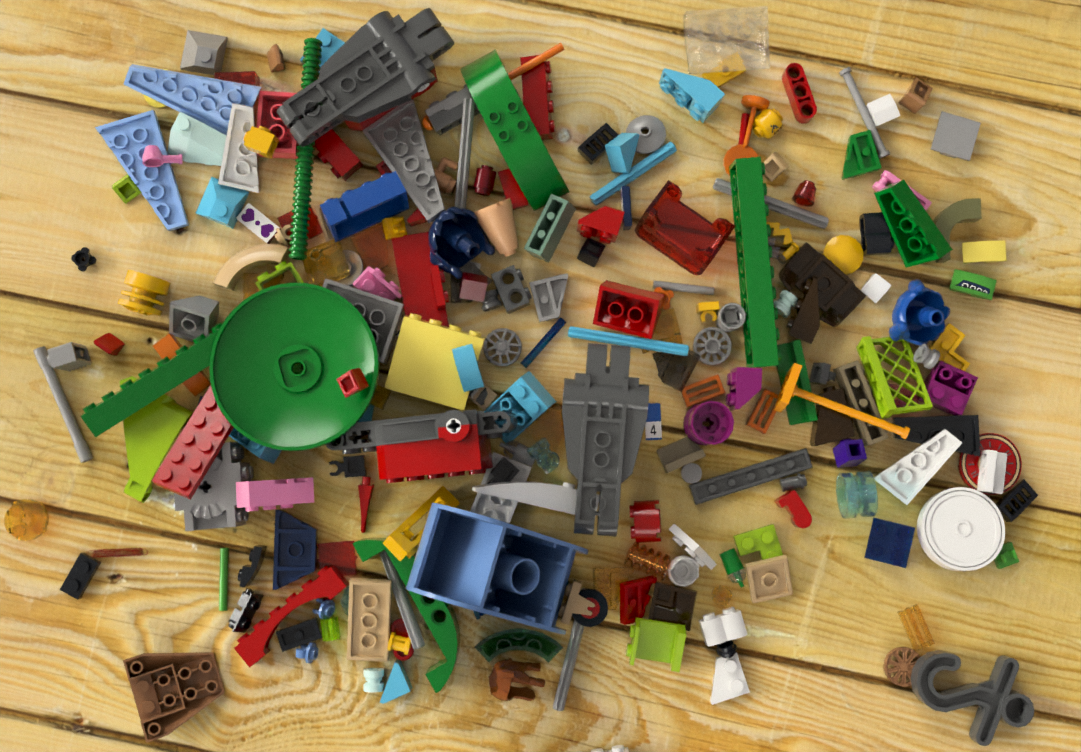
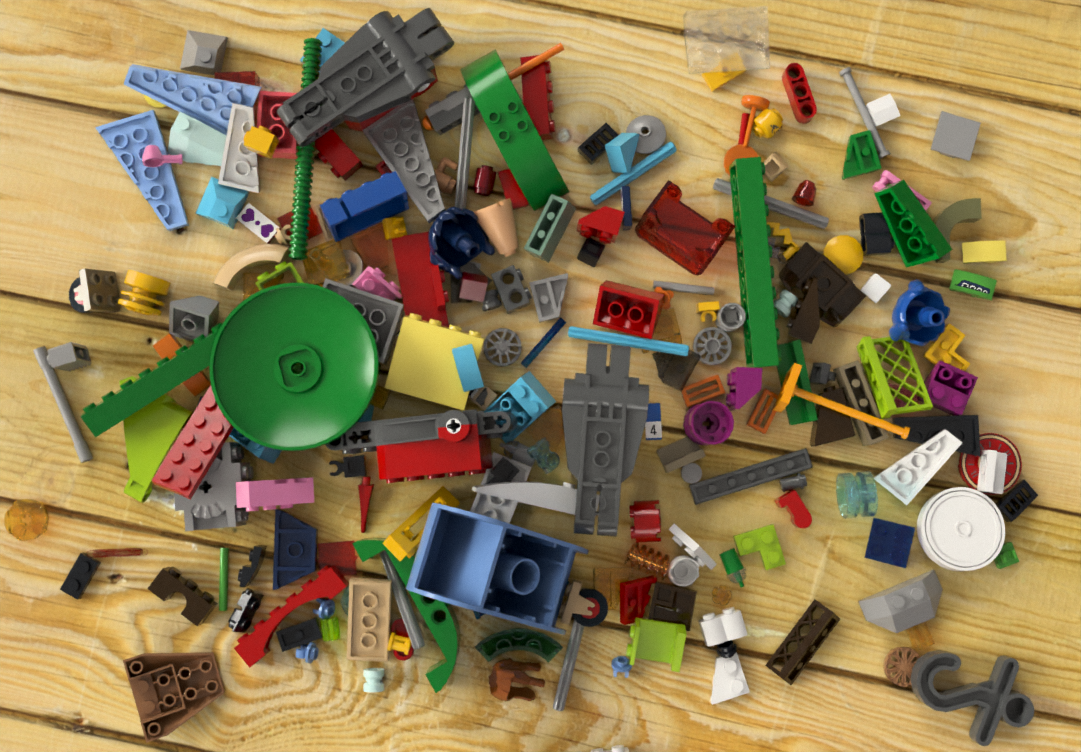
black plate [71,247,96,272] -> none
red slope [94,333,125,356] -> none
lime slope [112,174,142,204] -> none
medium nougat slope [267,44,285,72] -> none
red slope [336,368,369,398] -> none
medium azure slope [380,659,413,704] -> none
red slope [407,208,428,227] -> none
medium azure slope [659,68,725,123] -> none
tan tile [745,555,793,604] -> none
dark purple brick [832,438,867,468] -> none
medium nougat slope [898,77,933,114] -> none
light grey wheel [913,344,940,369] -> none
none -> dark tan plate [69,268,121,313]
none -> dark brown arch [147,567,218,626]
none -> medium blue plate [611,656,632,678]
none -> dark brown fence [765,599,840,685]
none -> light grey wedge [858,570,943,633]

